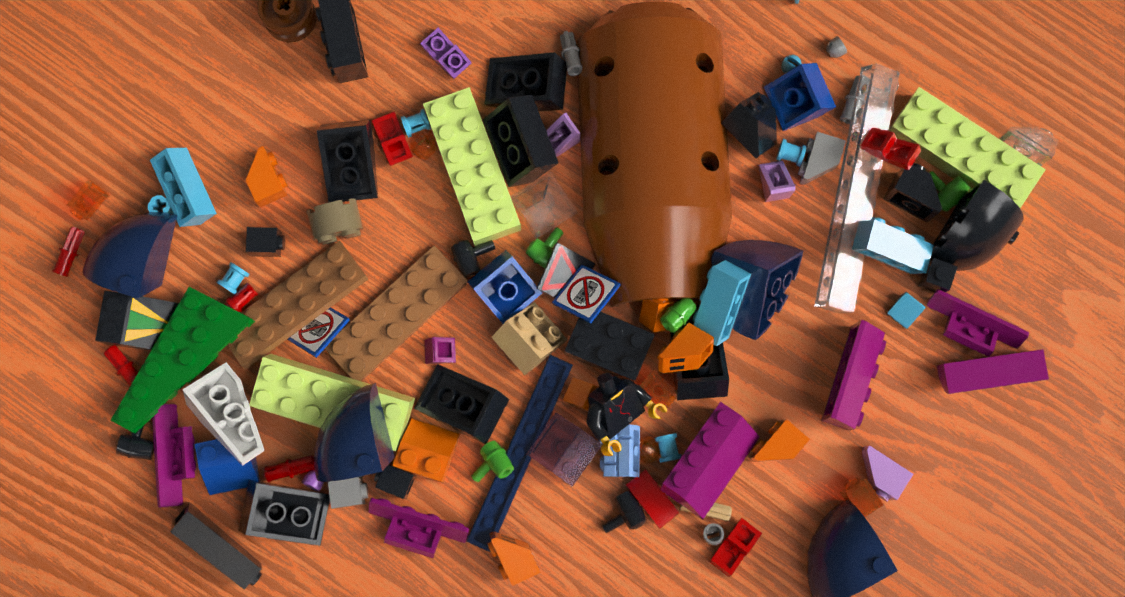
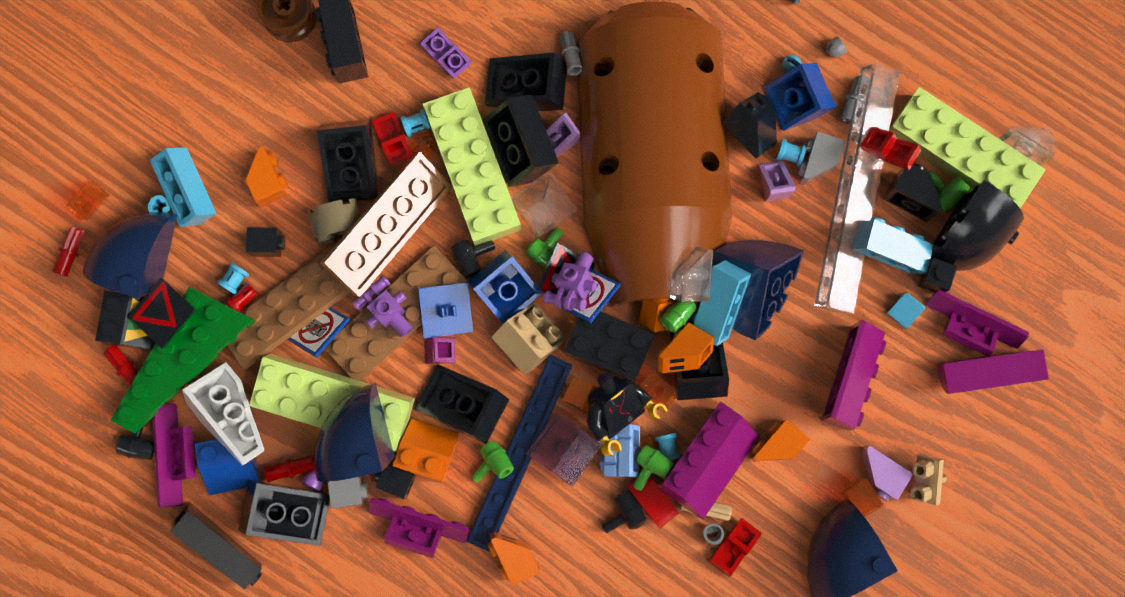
none -> black piece [128,278,196,349]
none -> plate [320,152,452,297]
none -> medium lavender piece [352,275,413,338]
none -> piece [418,282,473,338]
none -> medium lavender piece [544,252,597,312]
none -> bright green piece [633,445,675,491]
none -> clear slope [668,247,713,302]
none -> tan hips [911,454,947,505]

